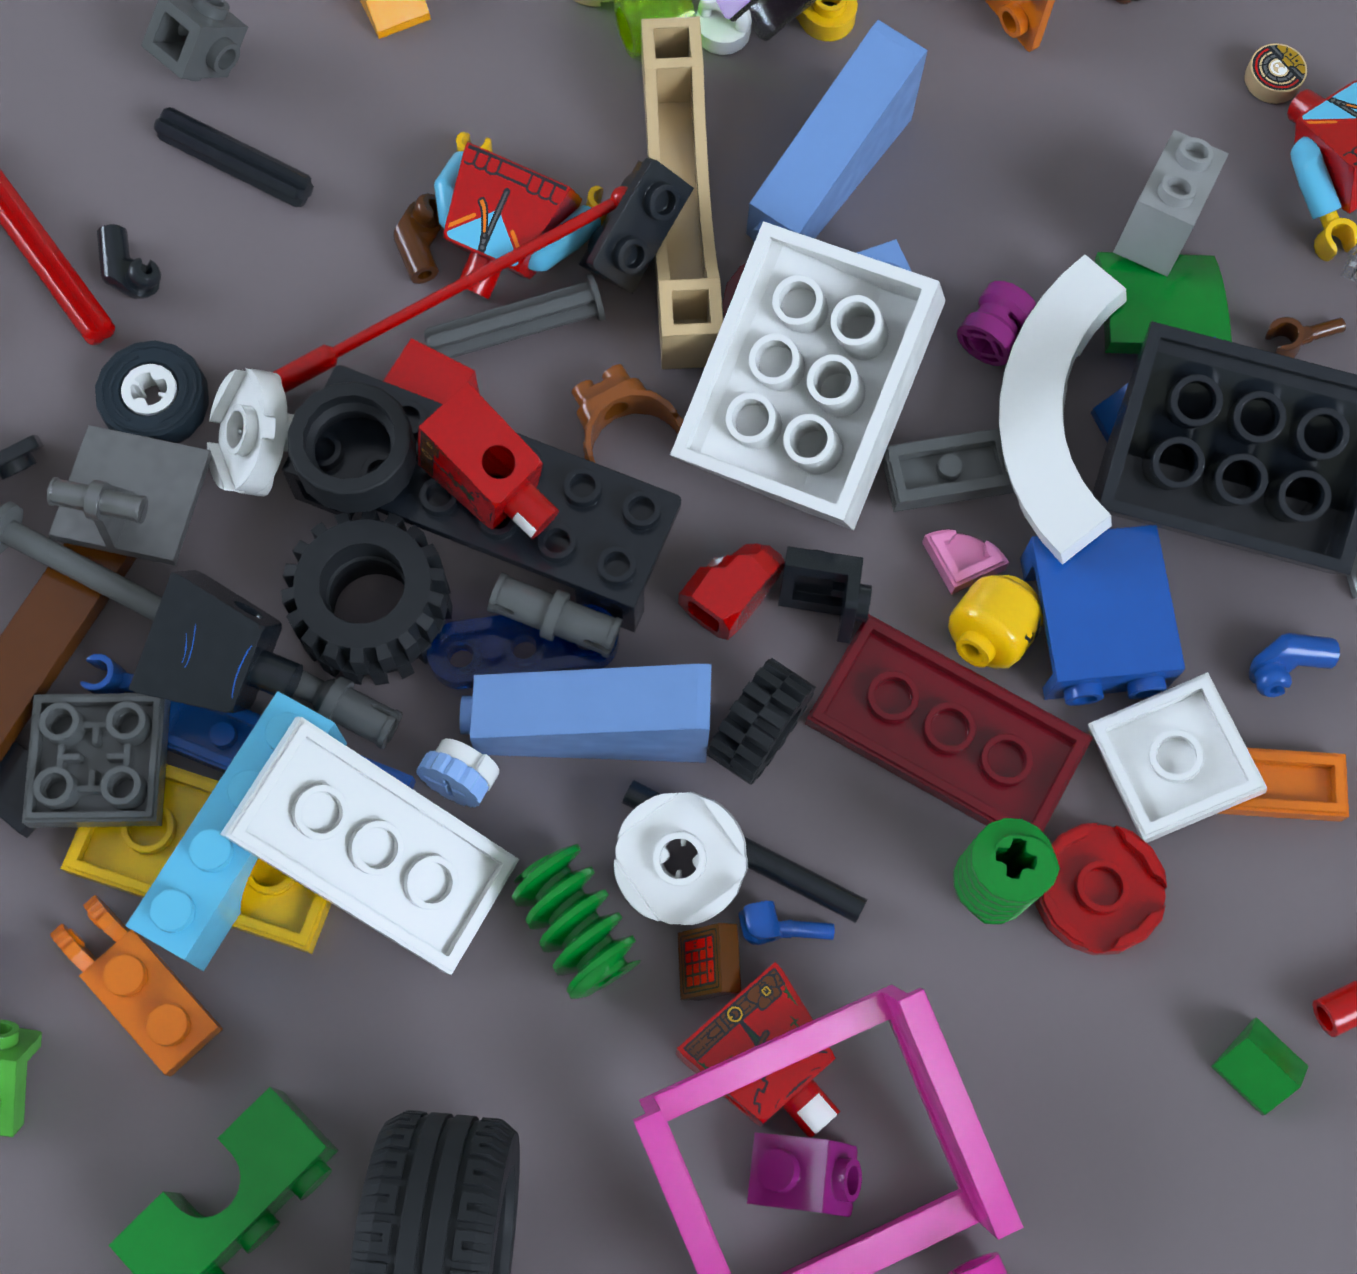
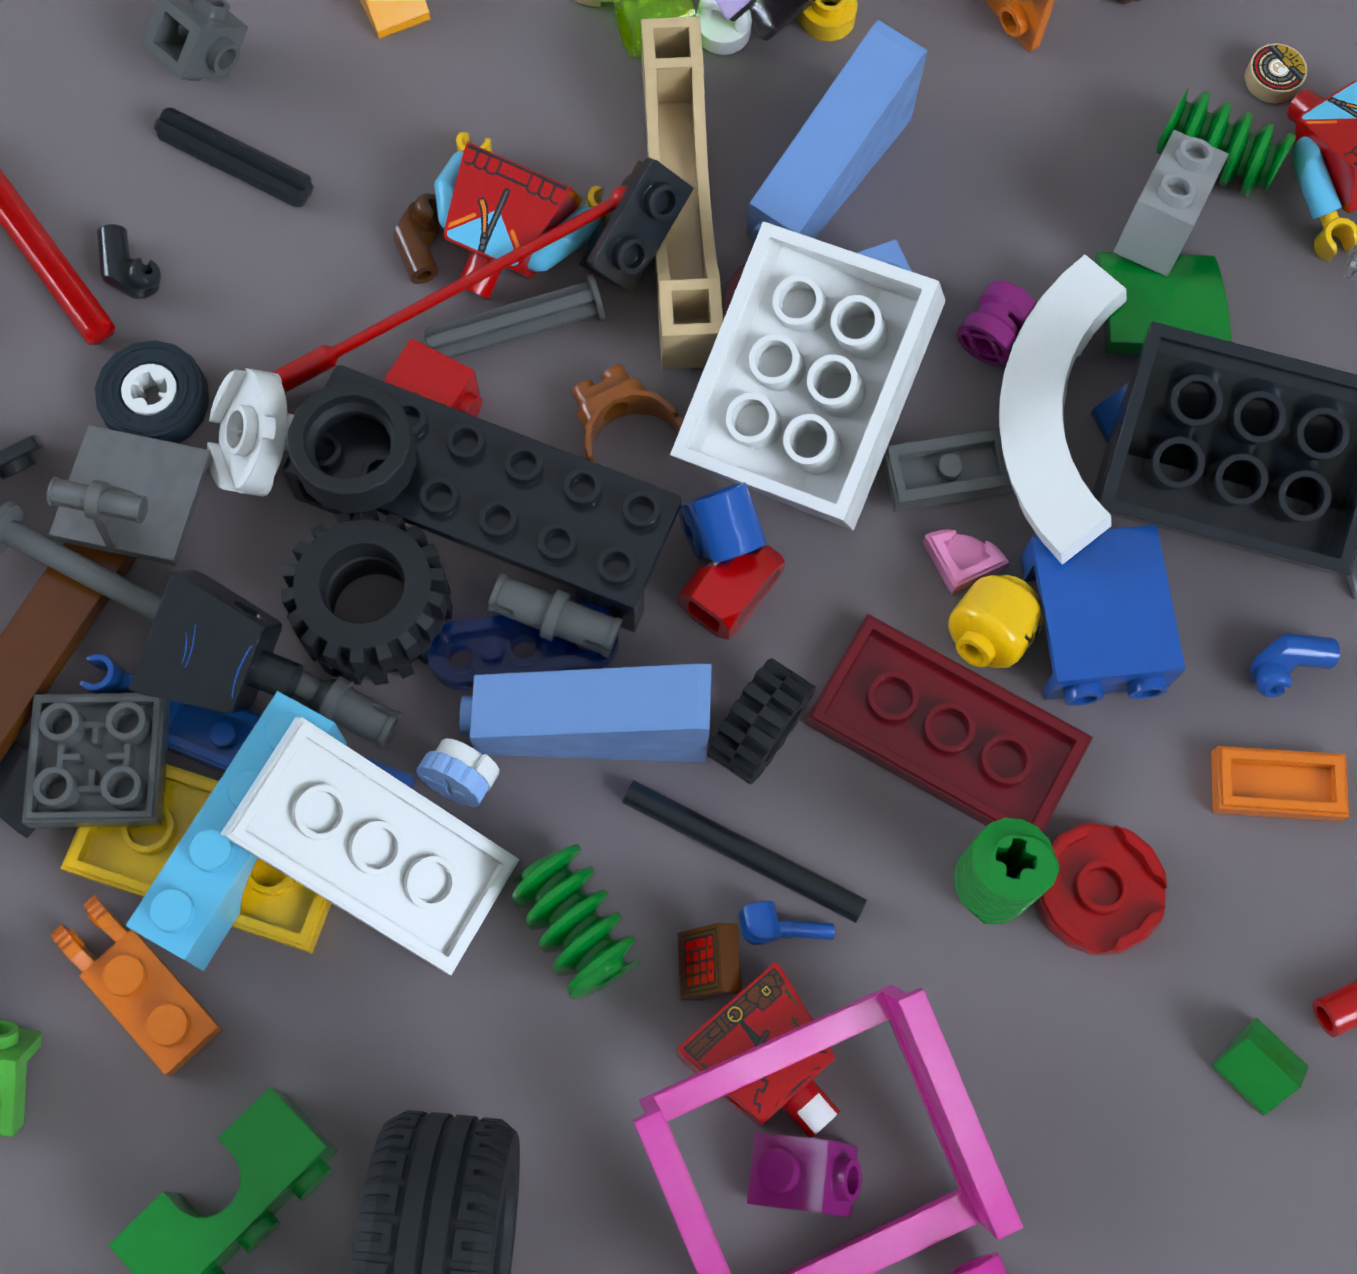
red torso [418,382,559,539] -> none
white plate [614,792,748,925] -> none
black bracket [778,546,872,644] -> none
white plate [1088,672,1267,843] -> none
reddish brown hand [1265,317,1346,358] -> none
none -> blue piece [678,482,767,563]
none -> green piece [1156,88,1296,197]

